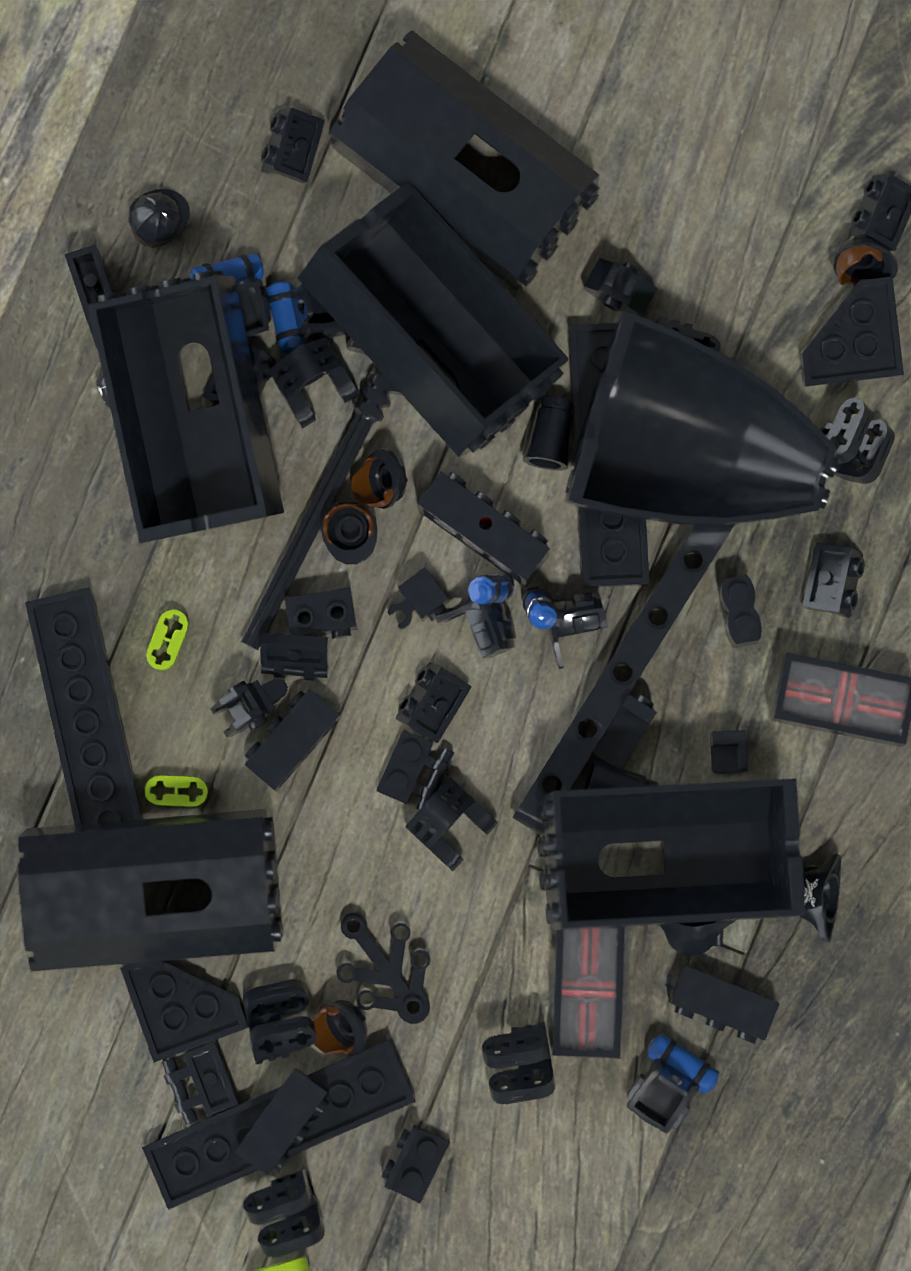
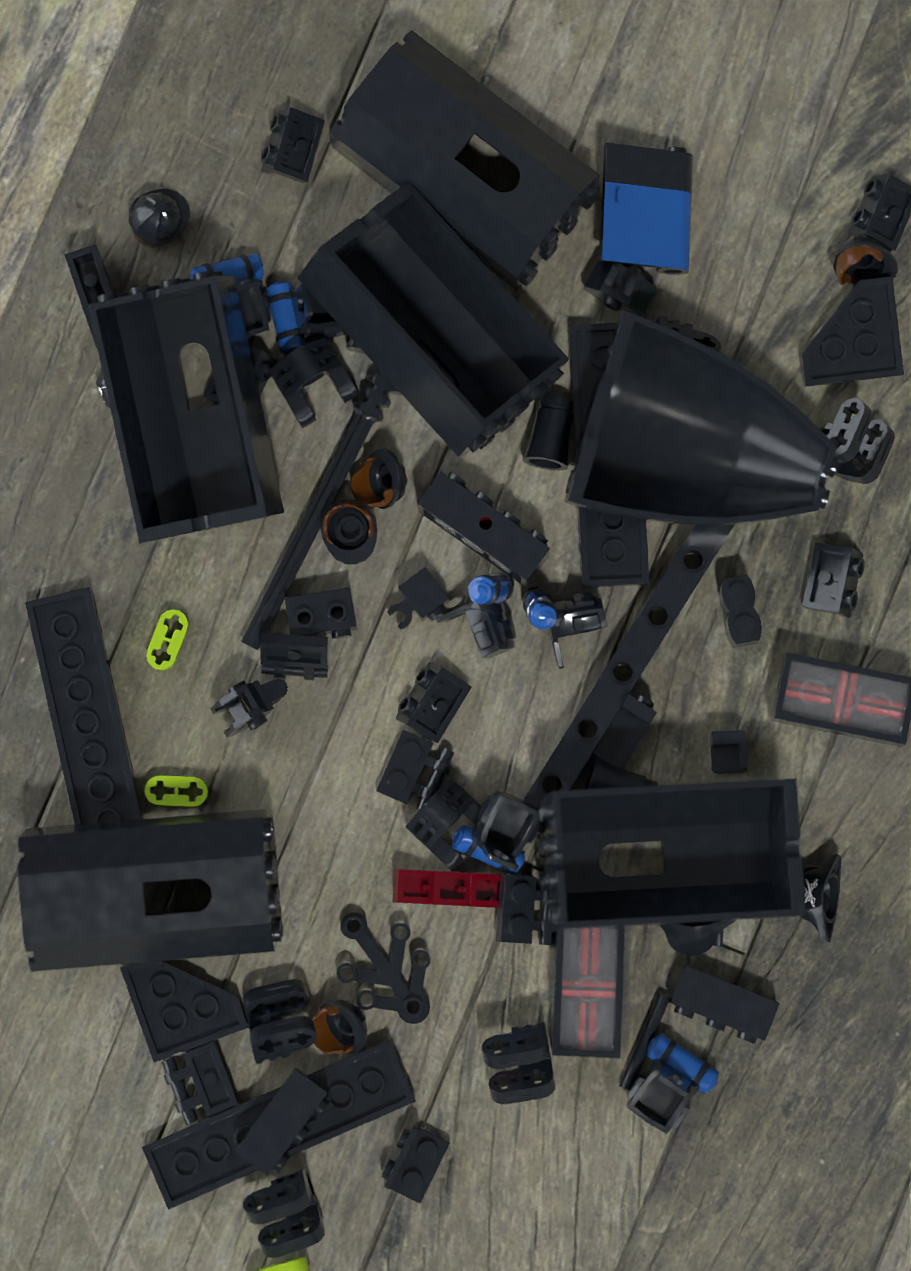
black brick [244,689,341,792] -> none
none -> dark red slope [393,869,533,908]
none -> black piece [452,790,542,875]
none -> black plate [496,874,556,945]
none -> blue door [600,143,693,275]
none -> black bar [619,993,670,1090]

